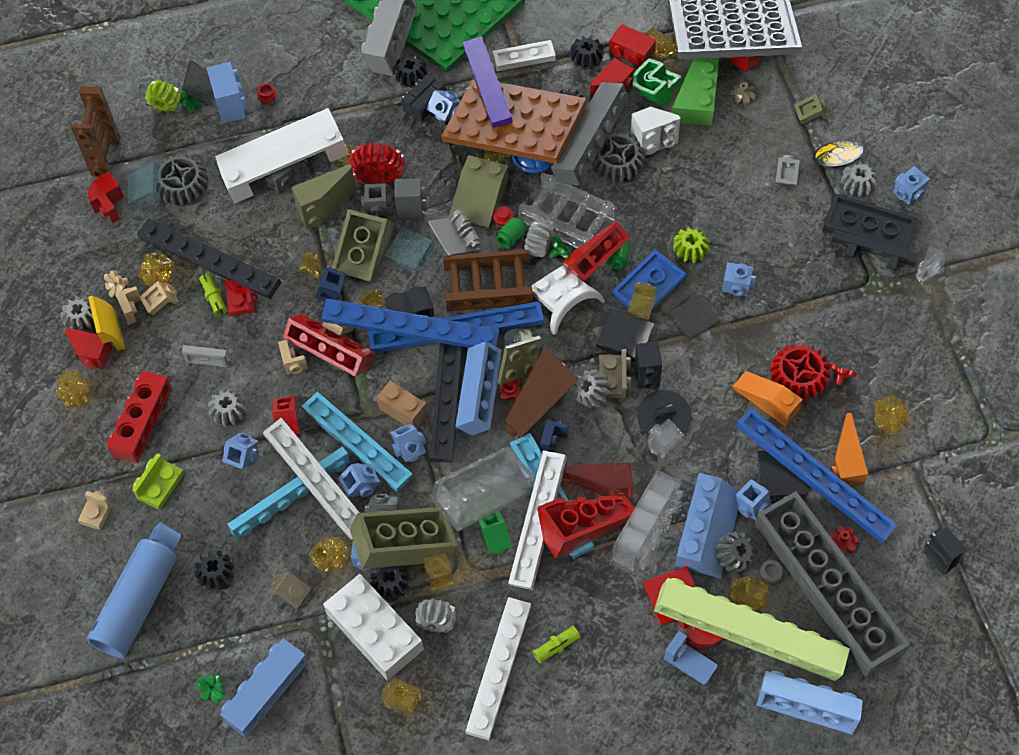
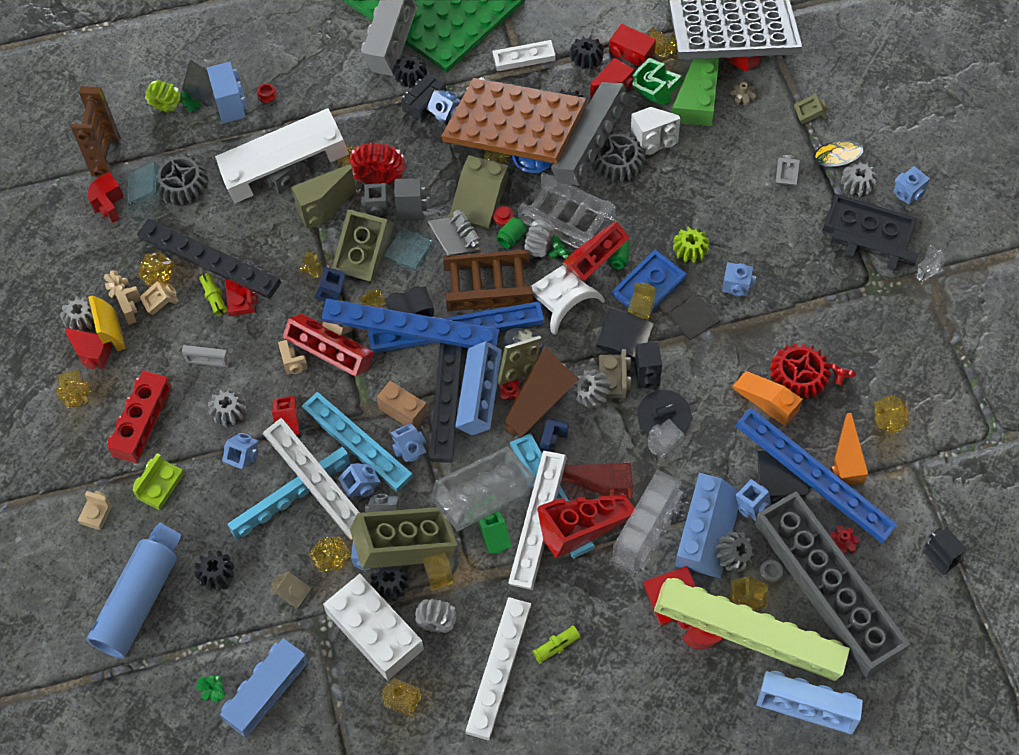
tile [463,36,513,128] -> none
medium blue bracket [664,631,717,685] -> none

